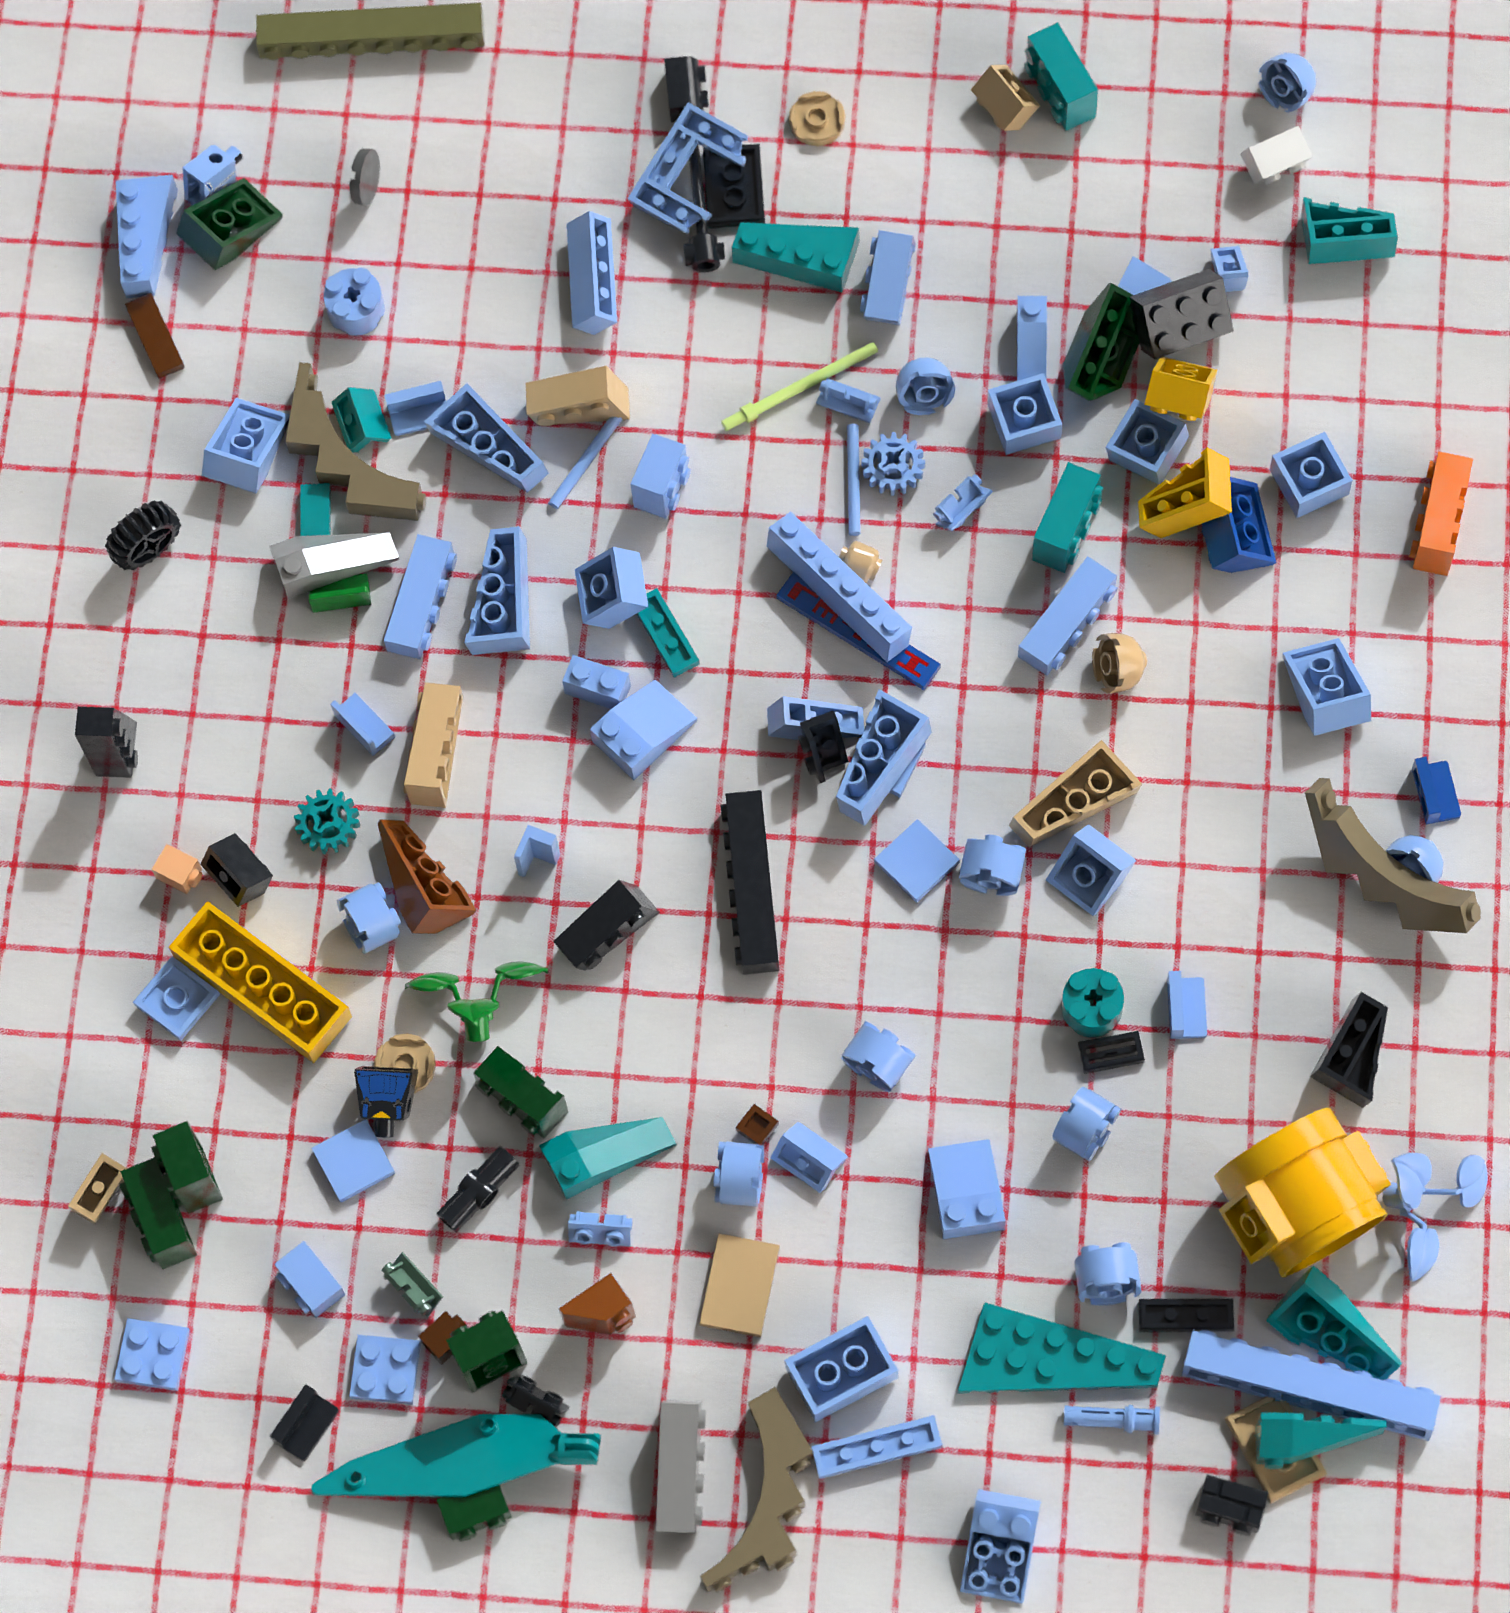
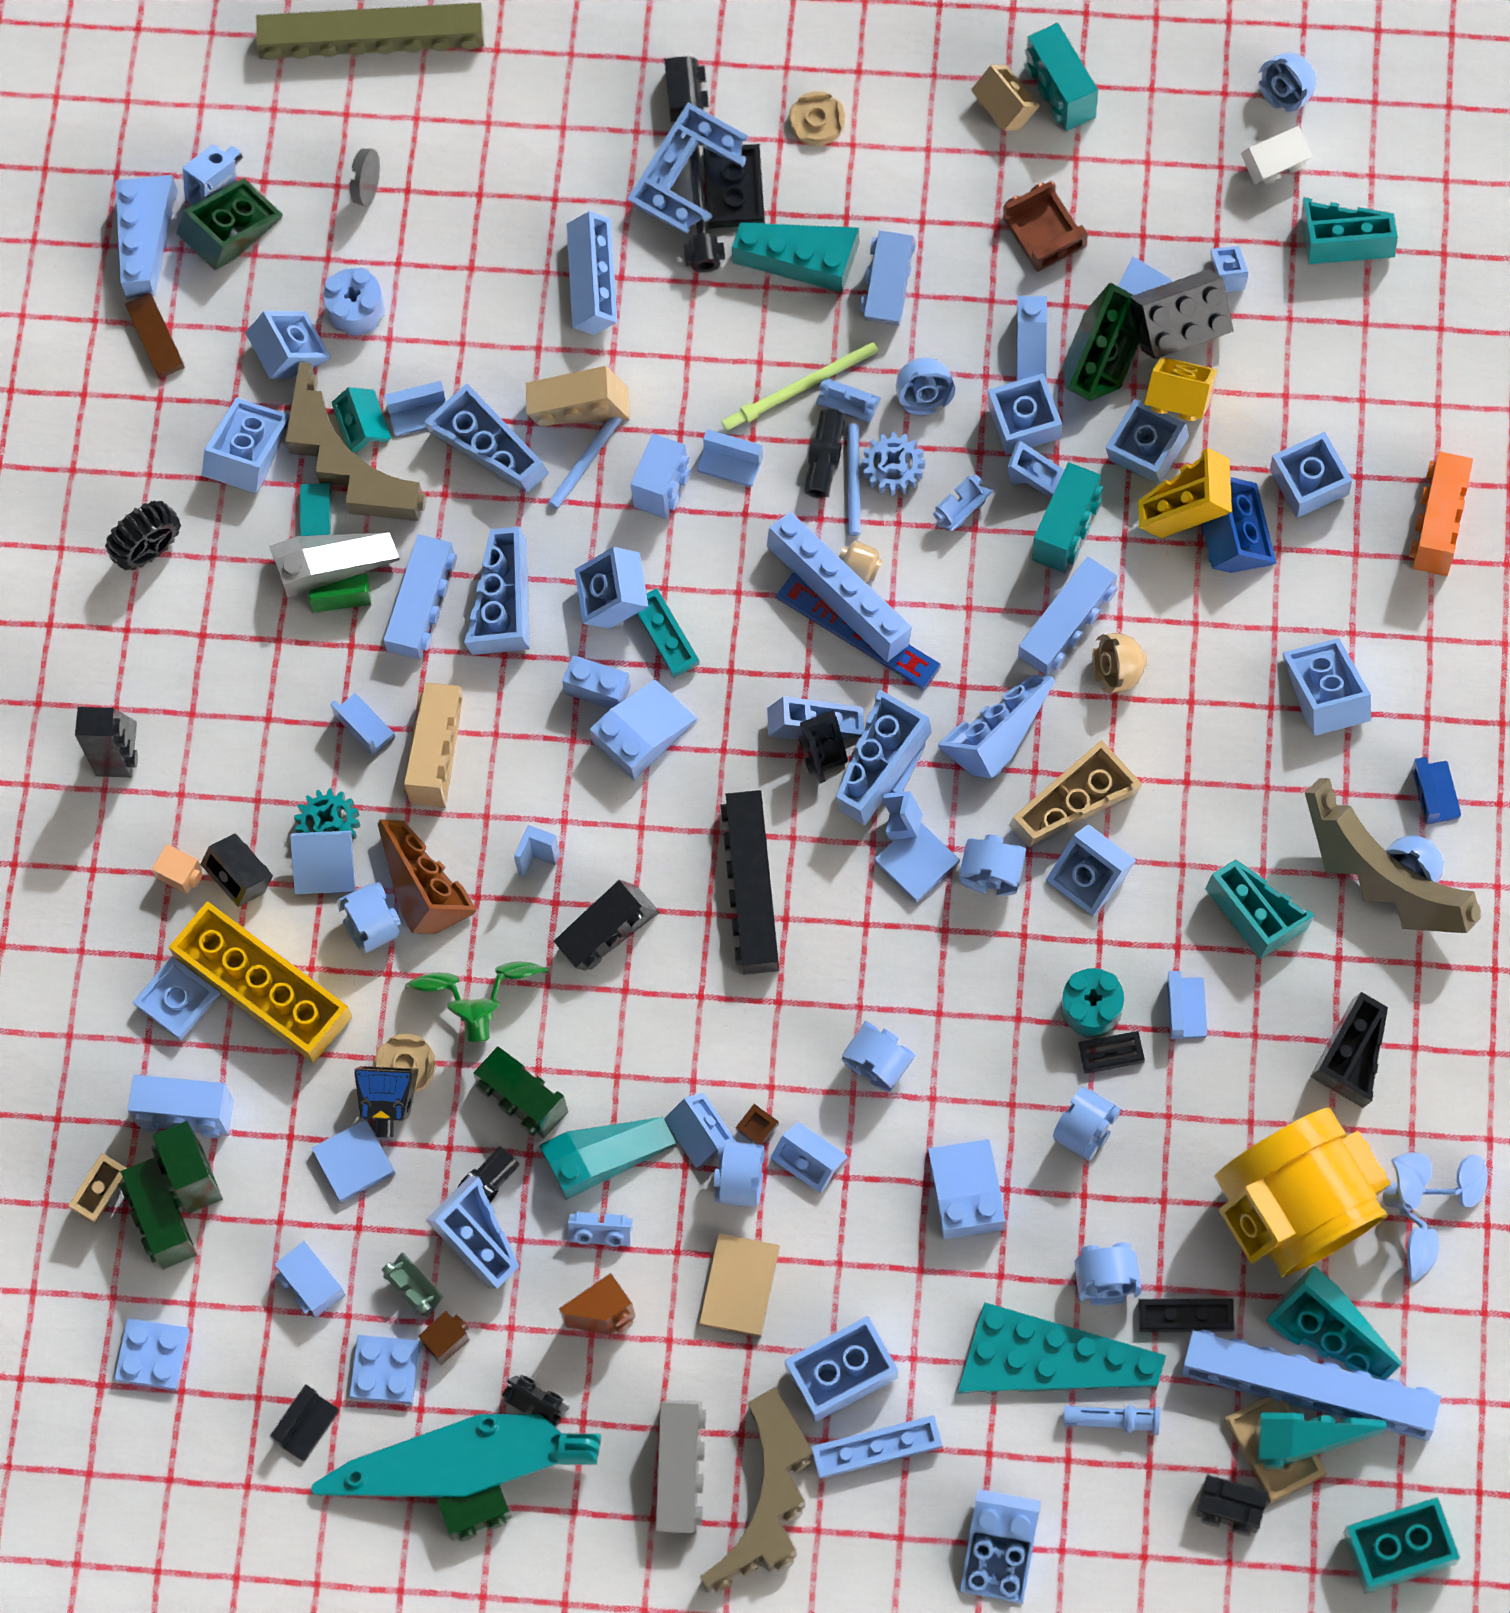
dark green brick [446,1310,528,1393] -> none
none -> light blue brick [128,1075,234,1138]
none -> light blue slope [245,311,331,379]
none -> light blue tile [290,831,356,894]
none -> light blue wedge [426,1176,519,1289]
none -> light blue panel [665,1092,736,1168]
none -> light blue panel [697,429,763,487]
none -> black piece [804,408,845,499]
none -> light blue panel [882,791,923,840]
none -> light blue wedge [938,675,1055,778]
none -> copper panel [1003,180,1088,272]
none -> light blue slope [1007,441,1064,497]
none -> teal wedge [1205,859,1315,959]
none -> teal brick [1343,1497,1460,1594]

